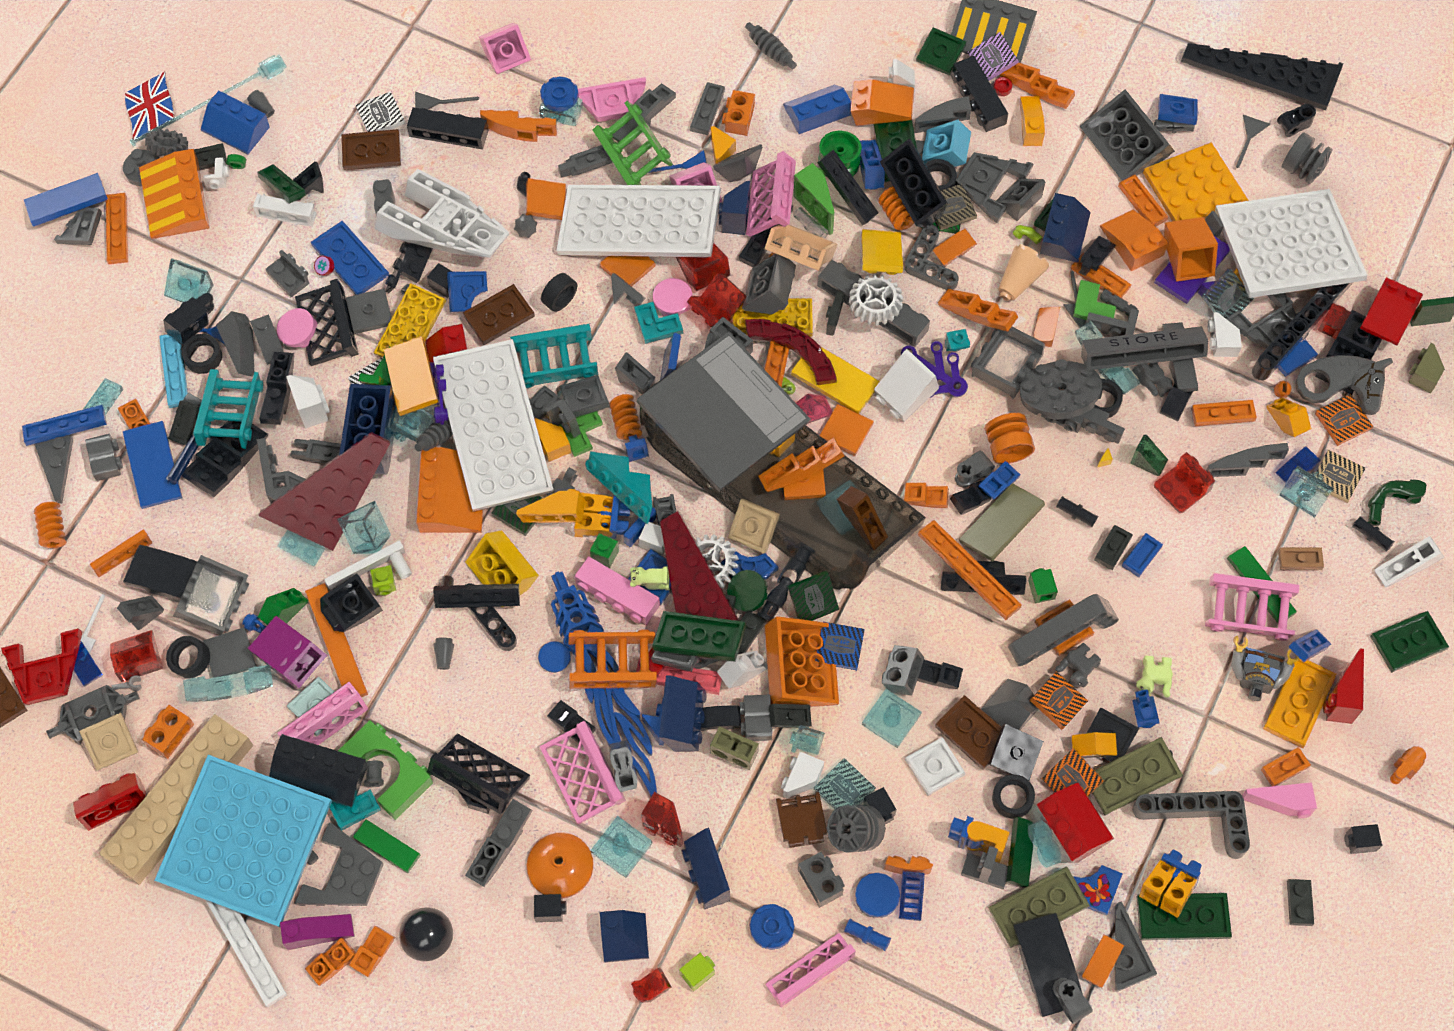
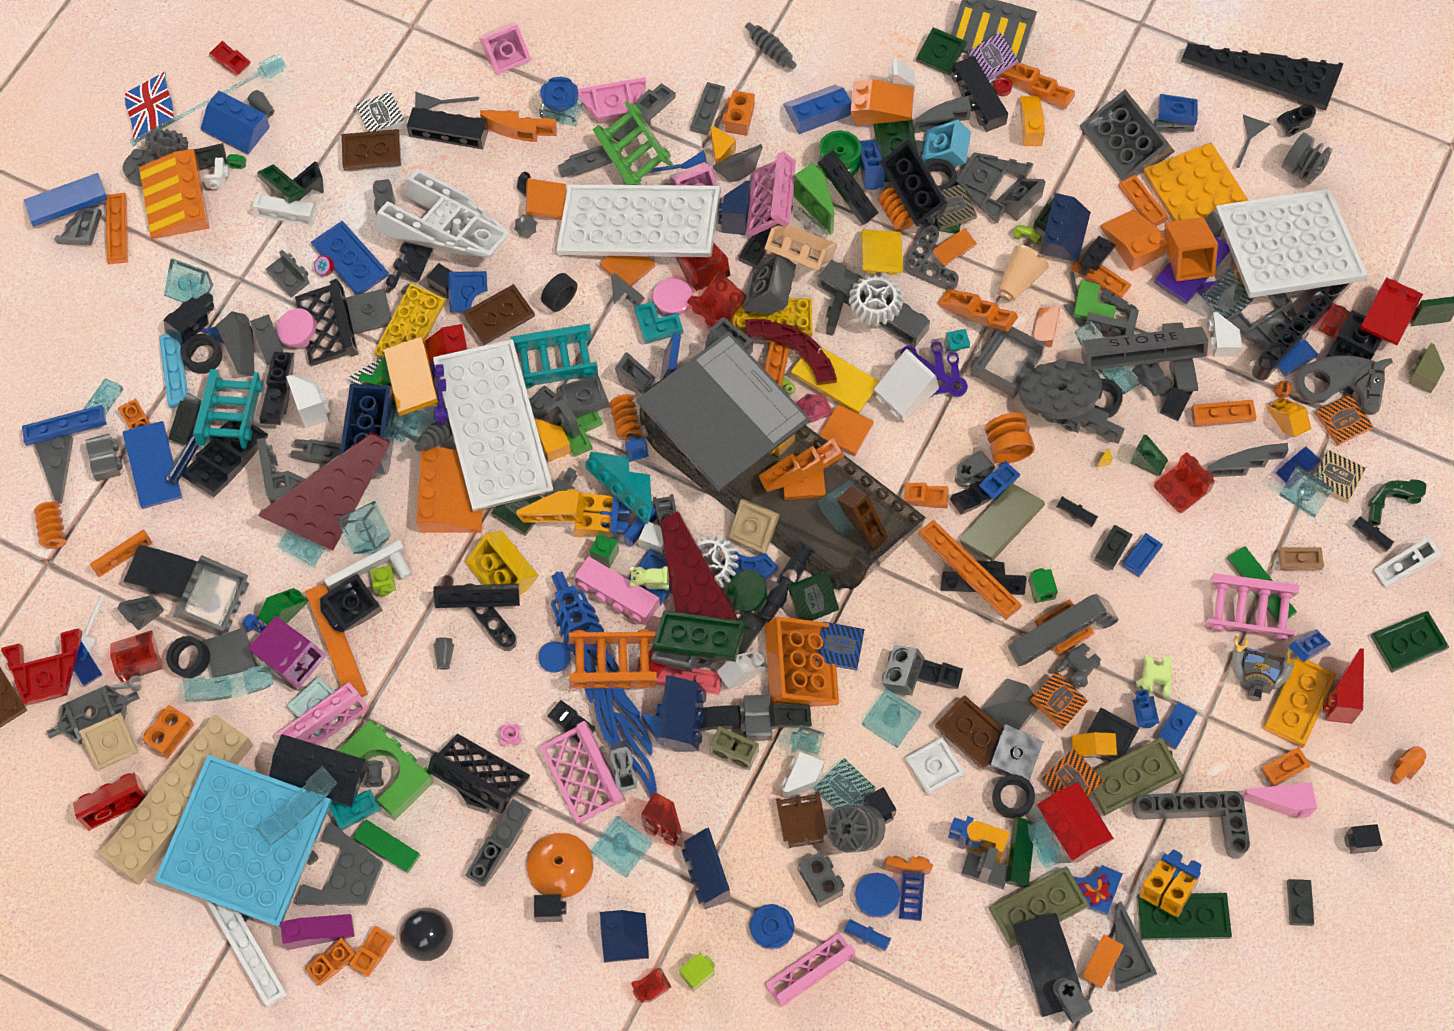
none -> red slope [209,41,251,75]
none -> clear light blue slope [256,766,337,845]
none -> bright pink plate [499,724,521,746]
none -> blue plate [1157,702,1197,750]

